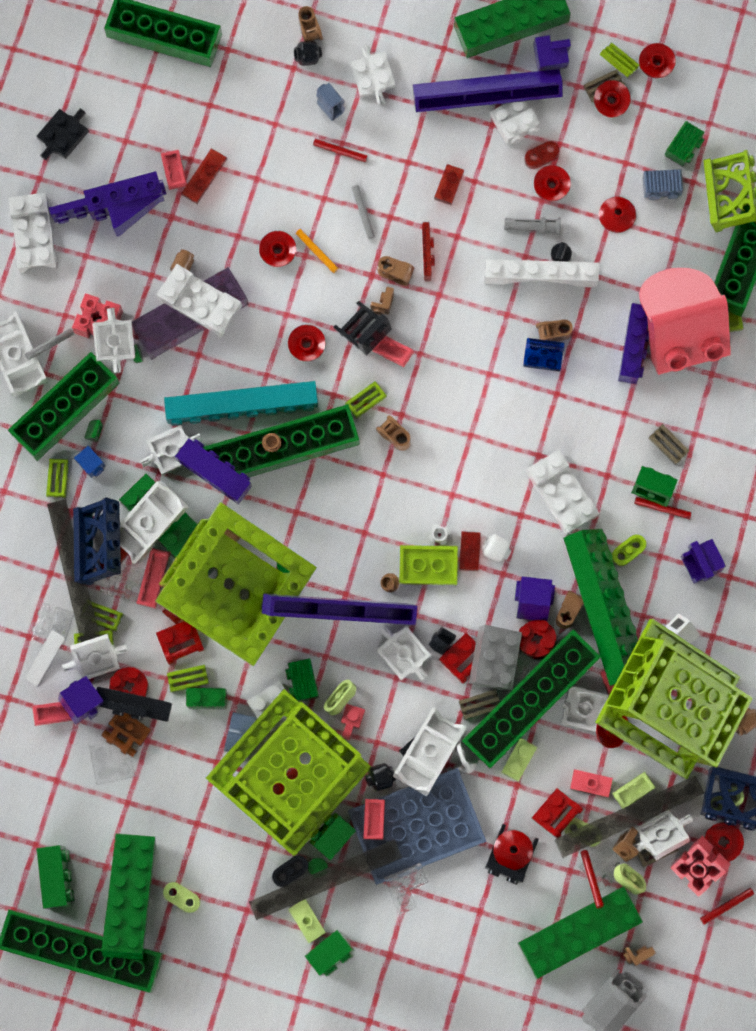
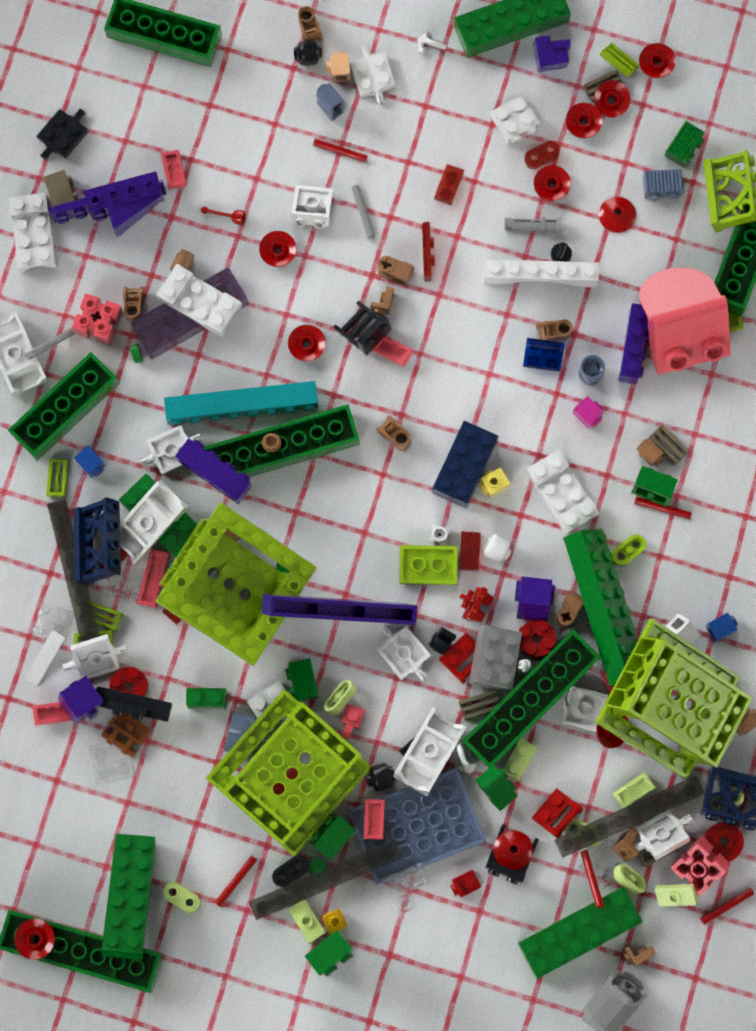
green brick [36,845,75,909] -> none
green slope [84,420,103,442] -> none
white plate [92,308,135,373] -> none
red plate [156,621,204,665] -> none
lime tile [167,664,209,693] -> none
clear red plate [181,148,227,204] -> none
light orange bar [295,229,339,273] -> none
lime tile [345,381,387,419] -> none
medium nougat plate [381,573,399,593] -> none
dark purple brick [413,69,563,112] -> none
coral plate [570,769,613,798] -> none
dark purple plate [681,539,726,584] -> none
none -> red dish [14,919,55,960]
none -> dark tan brick [43,170,79,206]
none -> medium nougat piece [123,286,144,324]
none -> red hinge [201,206,246,226]
none -> red bar [214,855,257,907]
none -> white plate [291,185,333,229]
none -> yellow bracket [322,908,348,934]
none -> light nougat brick [326,52,351,83]
none -> white piece [417,32,447,55]
none -> dark blue brick [432,421,499,509]
none -> red bracket [450,869,481,898]
none -> red hips [459,587,494,622]
none -> green brick [476,765,518,811]
none -> light yellow brick [479,467,510,499]
none -> white arm [515,659,532,675]
none -> red dish [565,102,603,139]
none -> dark pink brick [572,396,603,429]
none -> sand blue wheel [578,355,605,386]
none -> medium nougat brick [636,439,665,467]
none -> yellowish green plate [655,884,698,907]
none -> blue brick [705,613,738,643]

